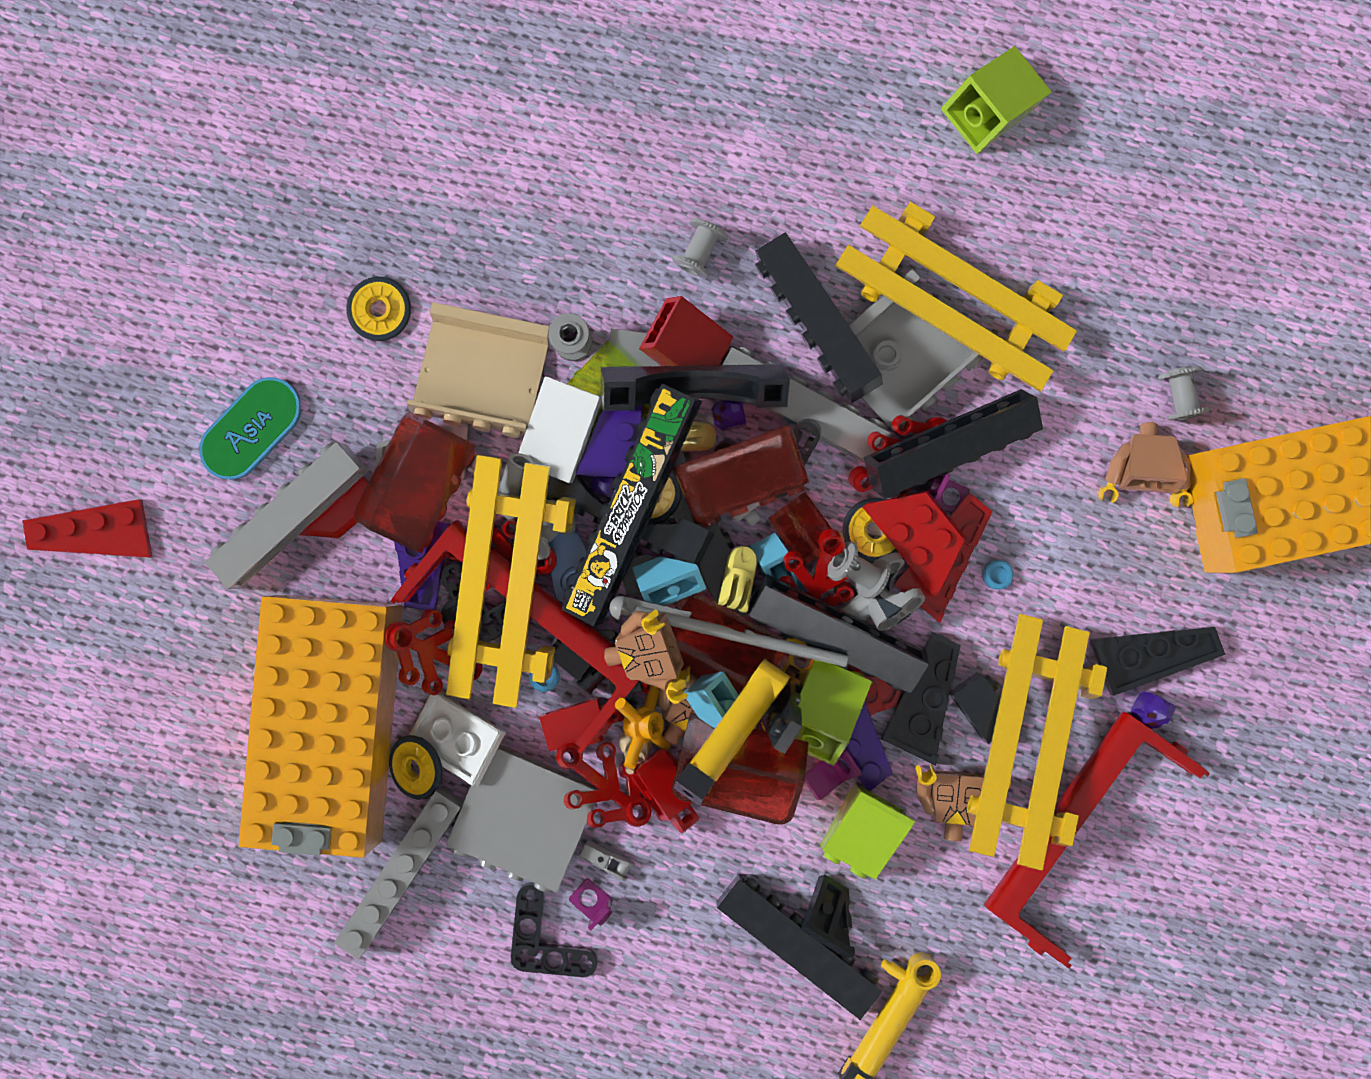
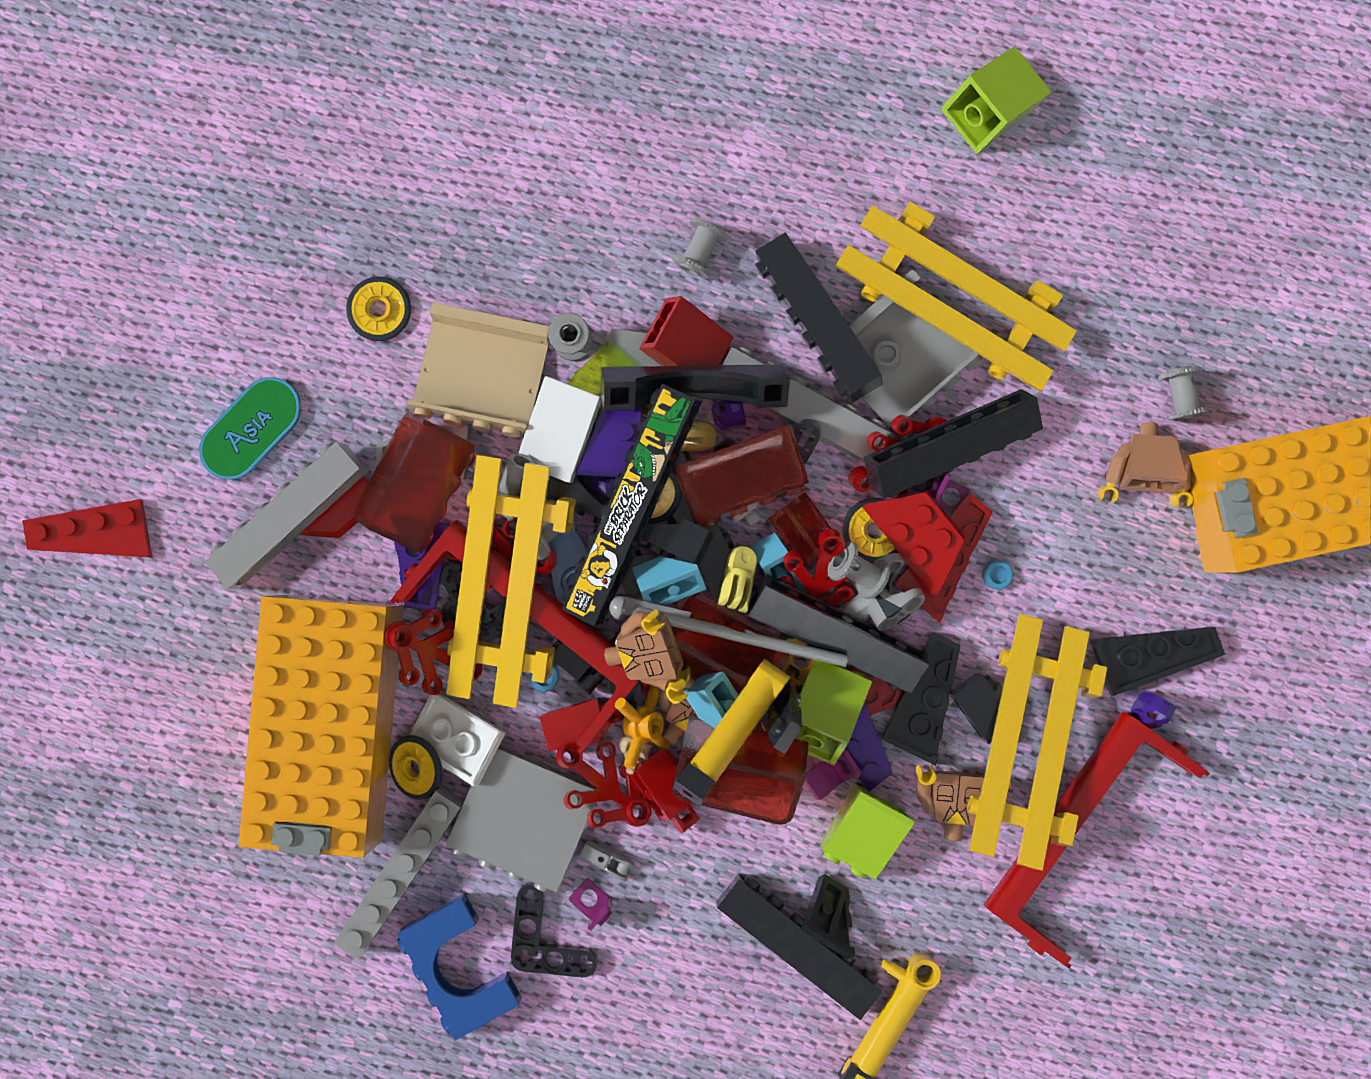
none -> blue arch [397,893,522,1041]

